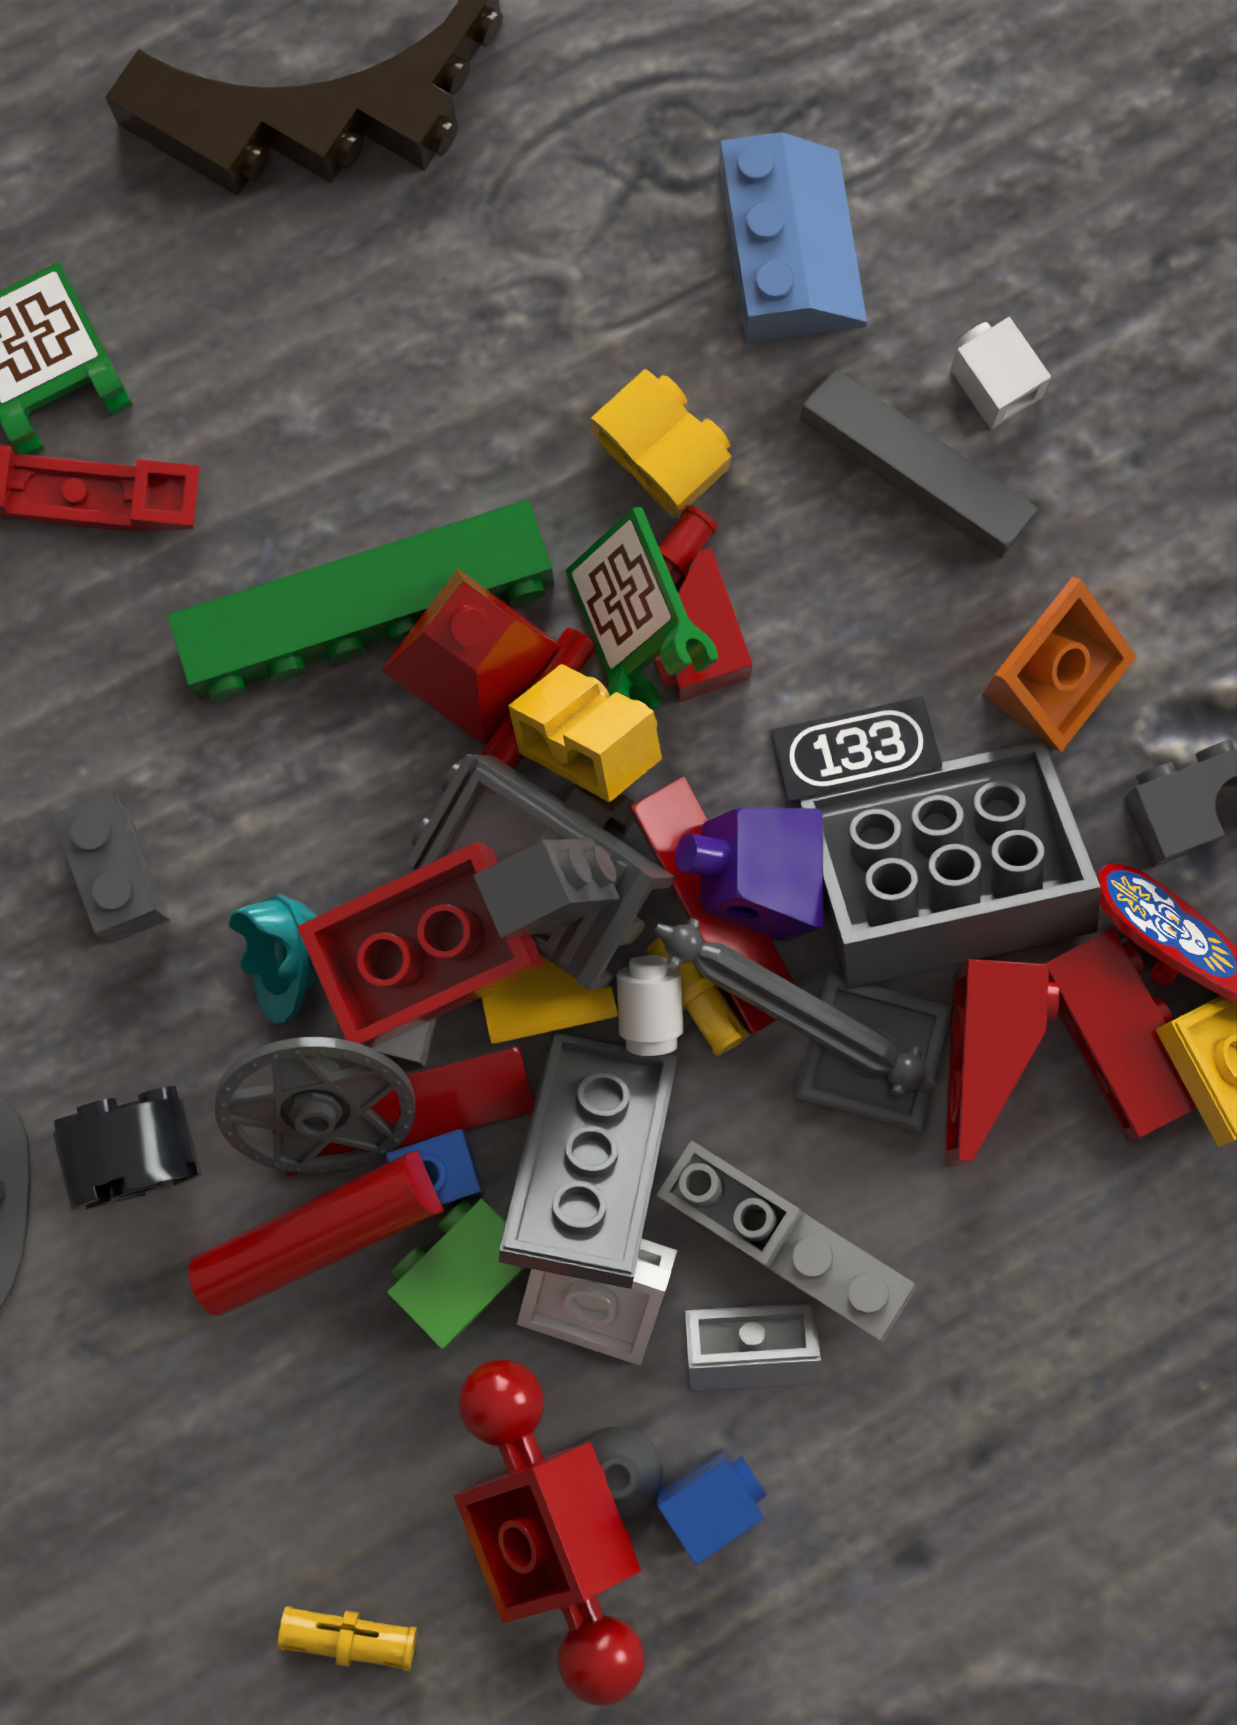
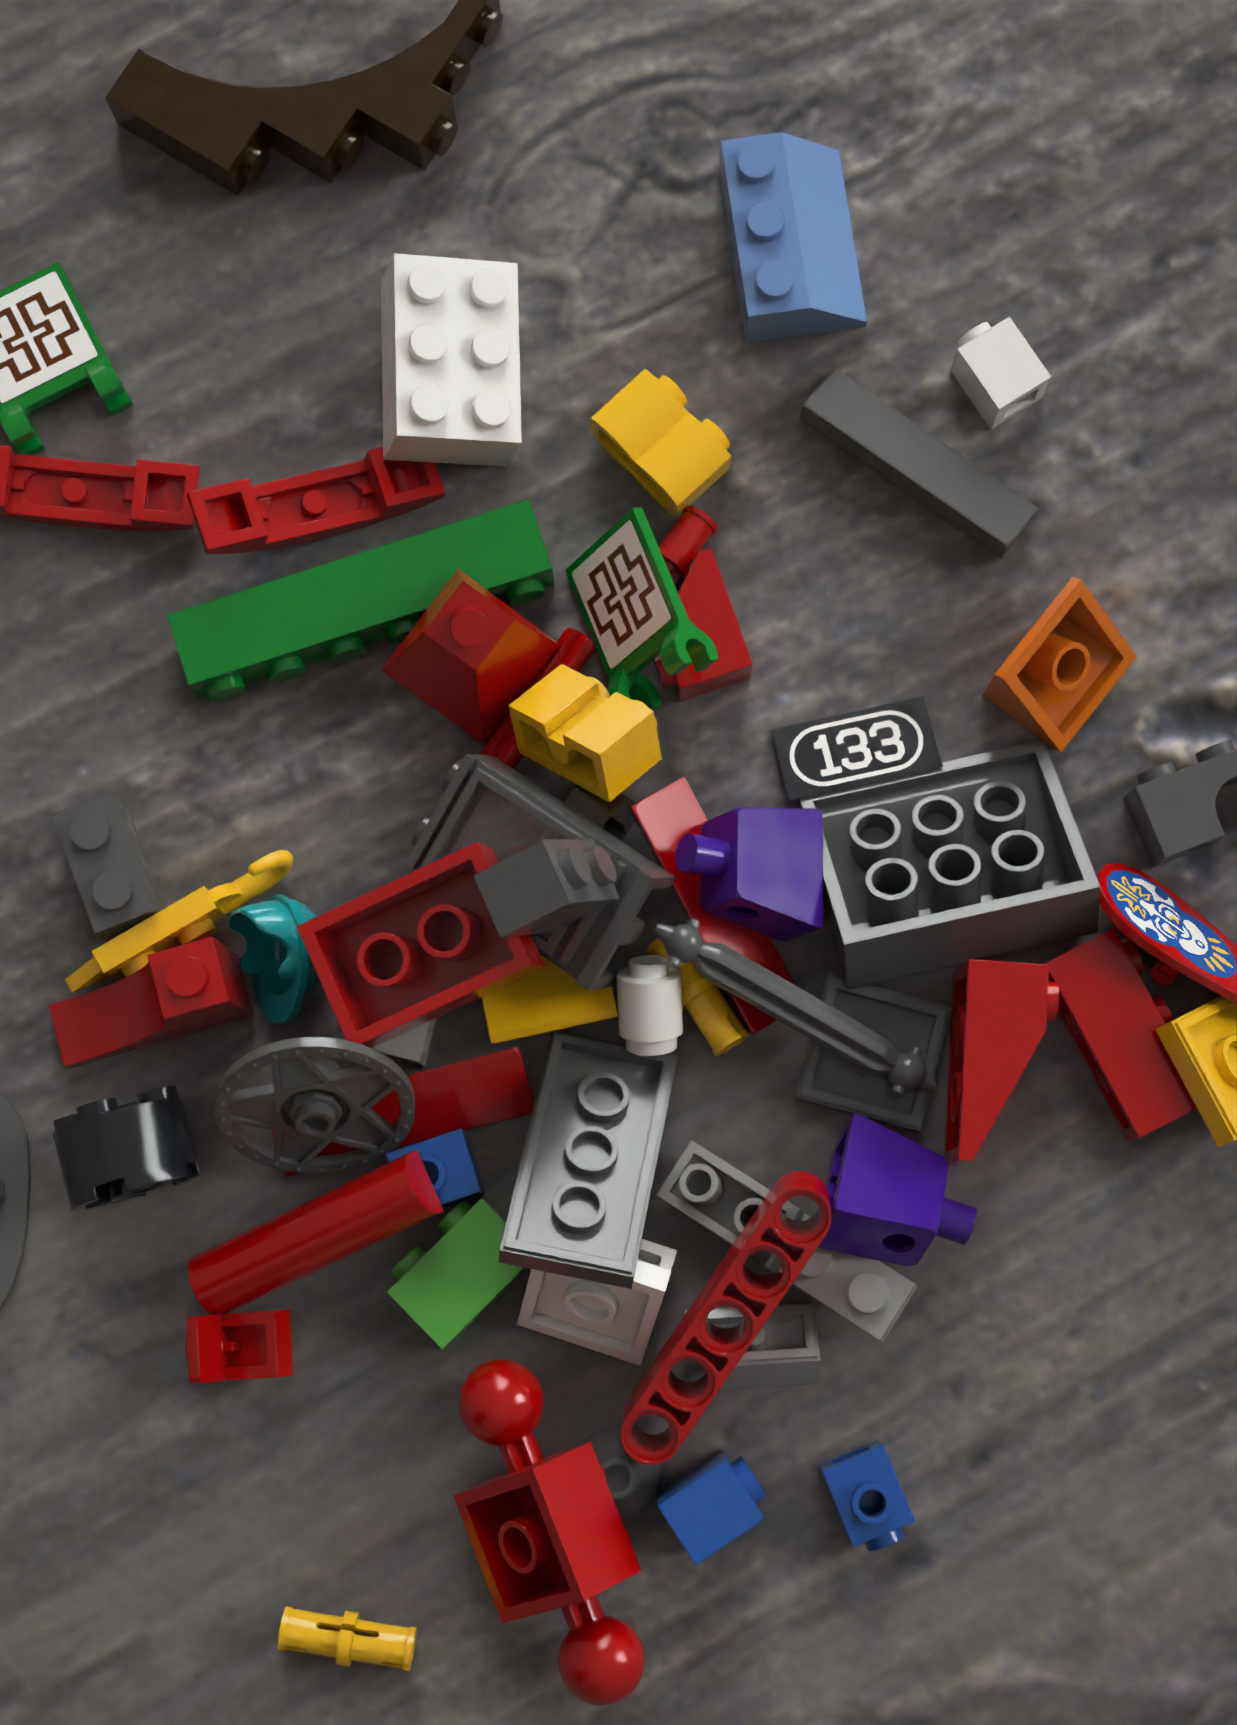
none -> red arch [49,936,254,1068]
none -> yellow plate [65,850,294,994]
none -> red bracket [185,1309,293,1384]
none -> red slope [187,447,446,554]
none -> white brick [381,253,522,467]
none -> red beam [621,1171,831,1465]
none -> dark purple torso [818,1113,977,1266]
none -> blue brick [818,1440,915,1552]

